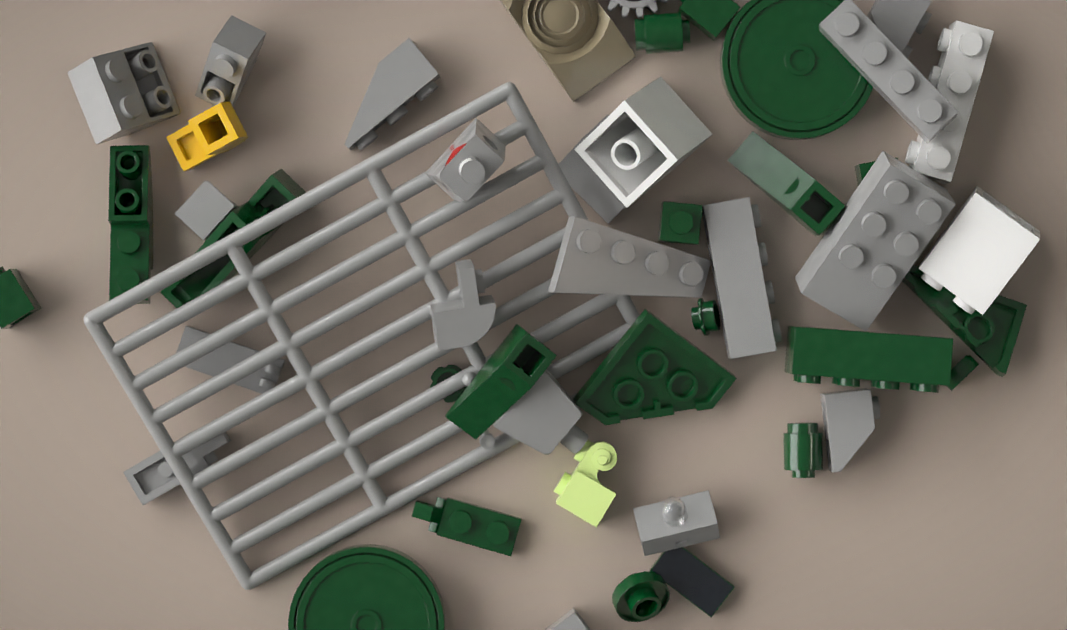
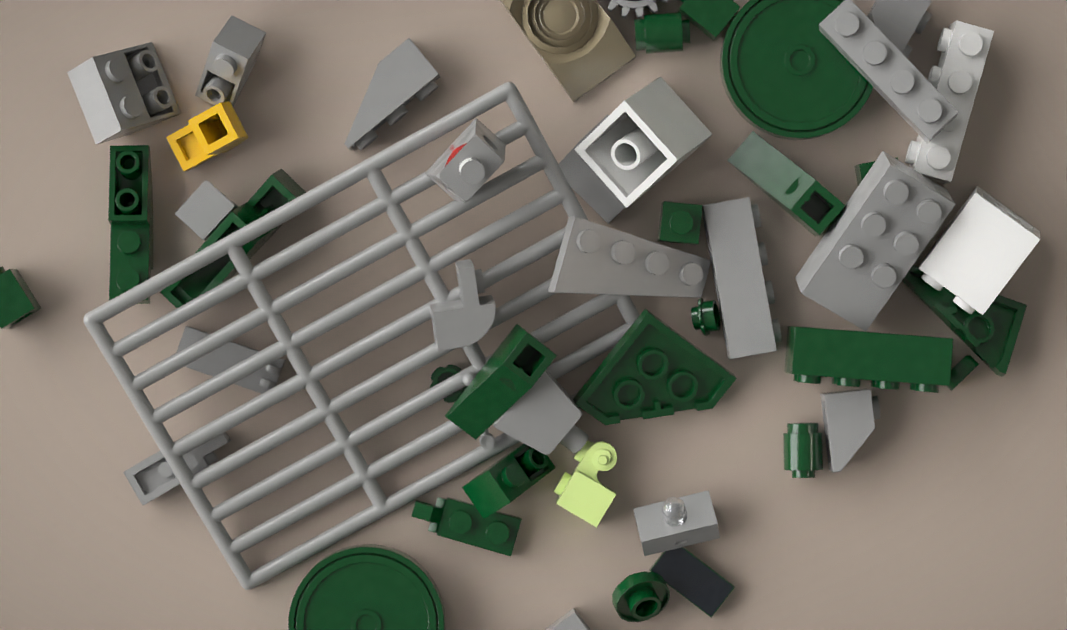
none -> dark green slope [462,443,556,519]

